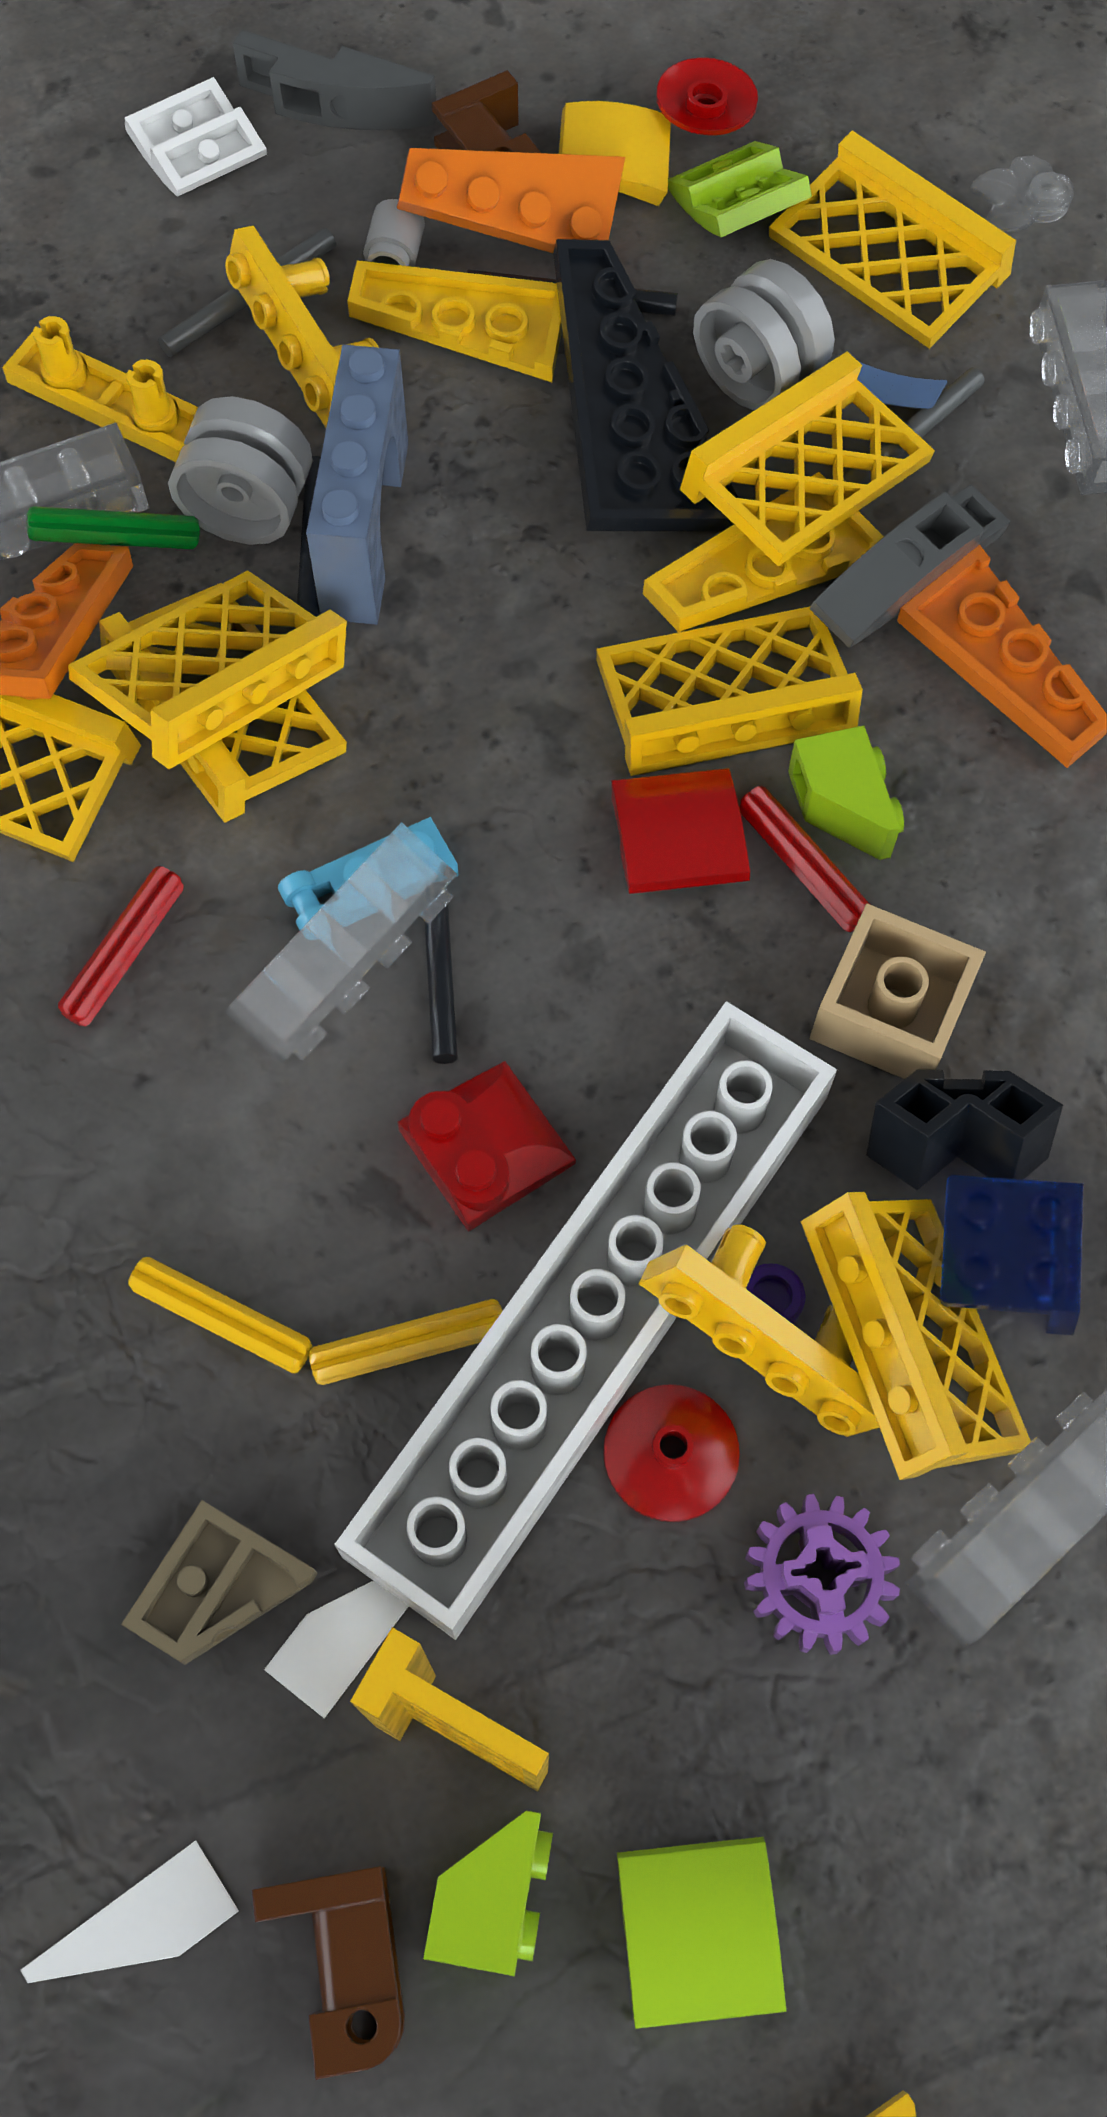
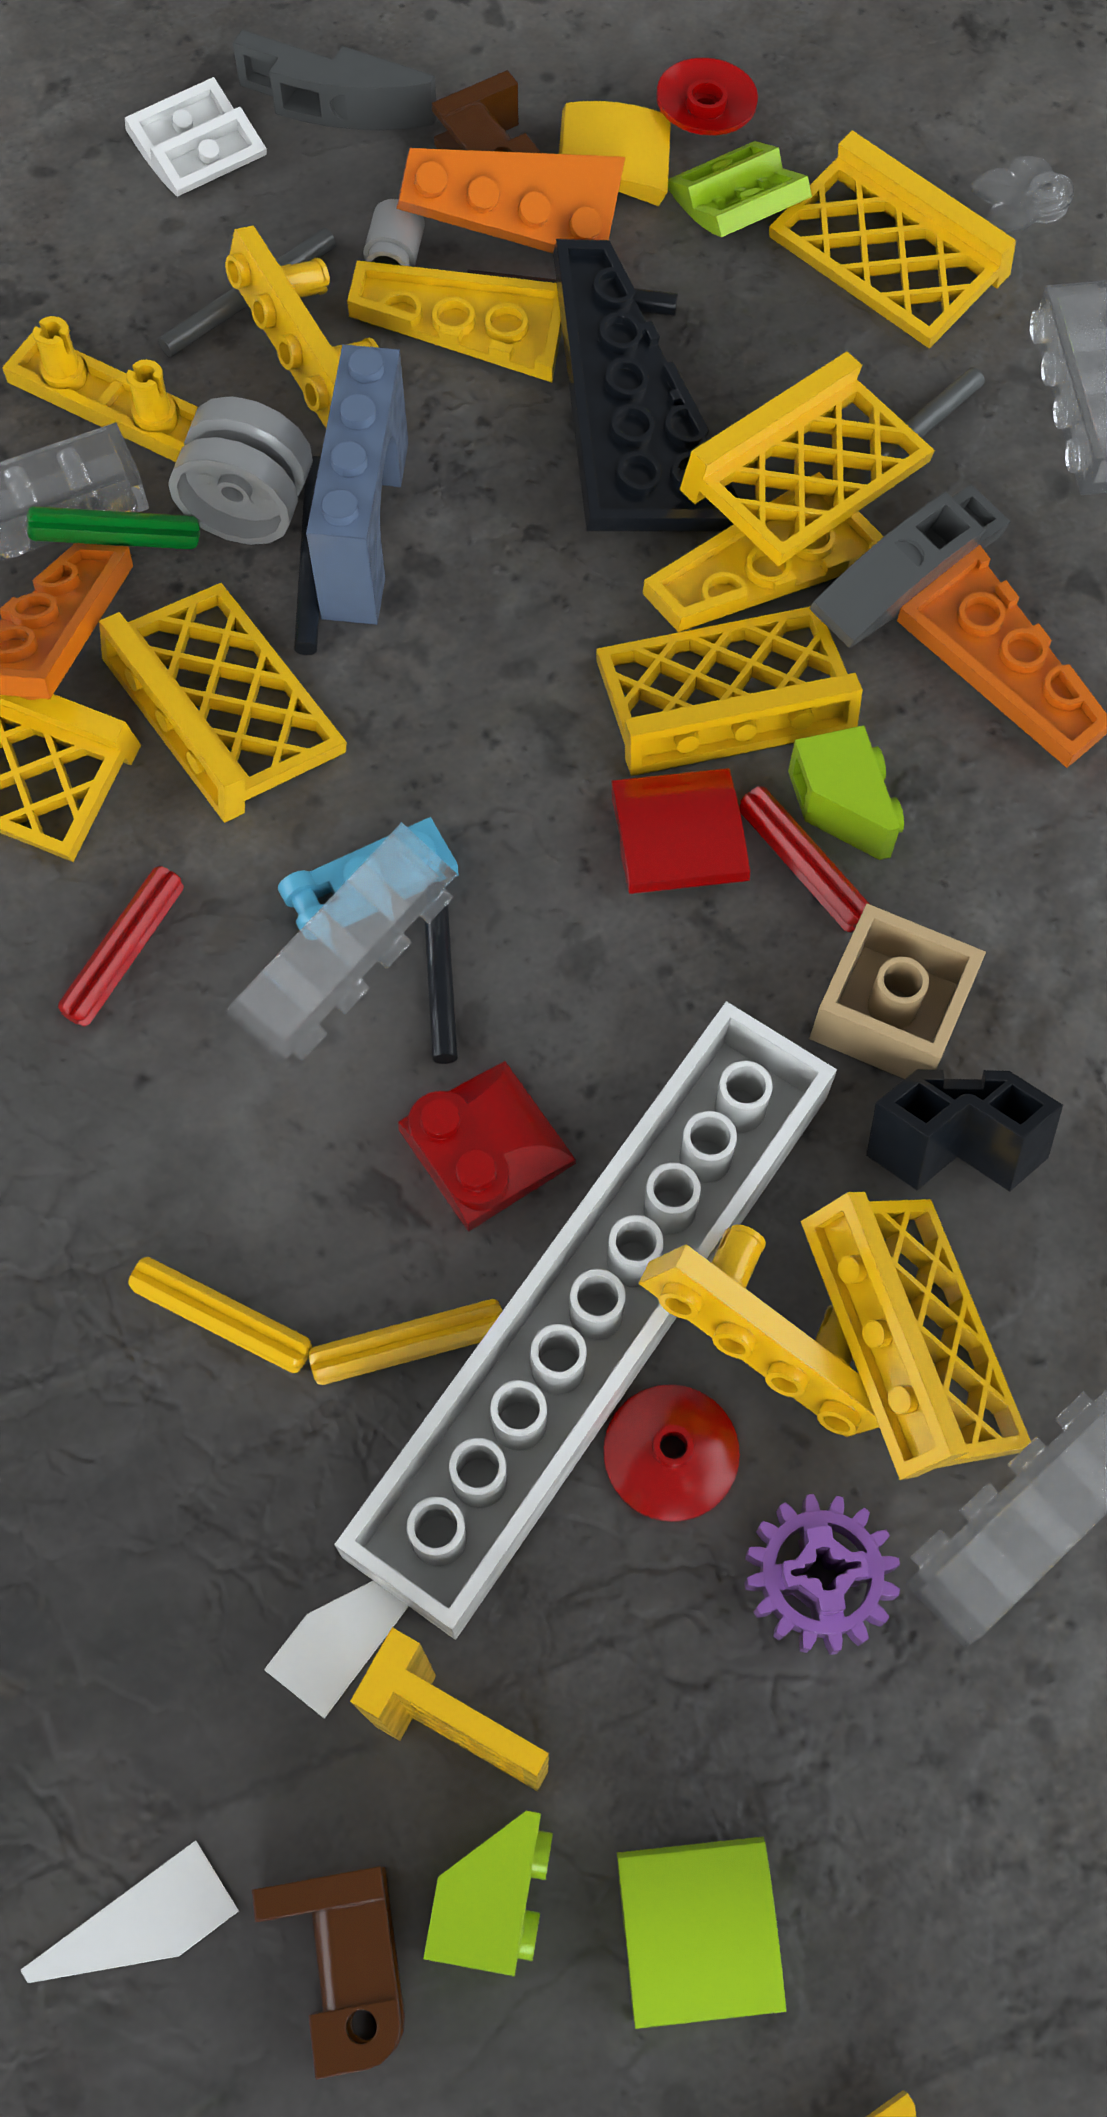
yellow fence [68,570,347,769] -> none
dark tan wing [121,1500,318,1665] -> none
light grey wheel [693,259,835,410] -> none
dark purple tile [746,1263,806,1324] -> none
medium blue sticker [857,362,947,409] -> none
clear blue bracket [940,1175,1084,1335] -> none

